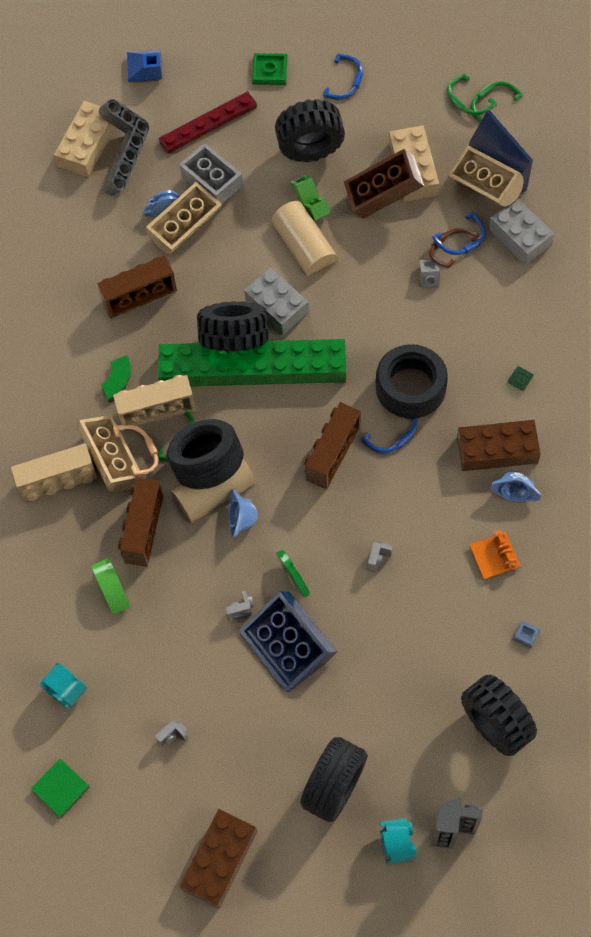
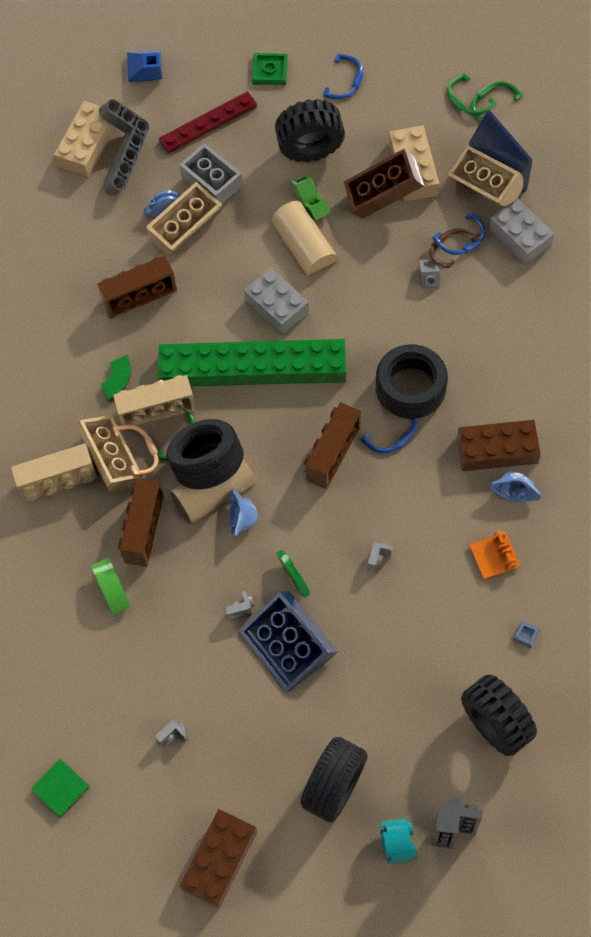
teal brick [39,663,87,710] -> none
black tyre [197,301,269,352] -> none
clear green tile [508,366,534,391] -> none

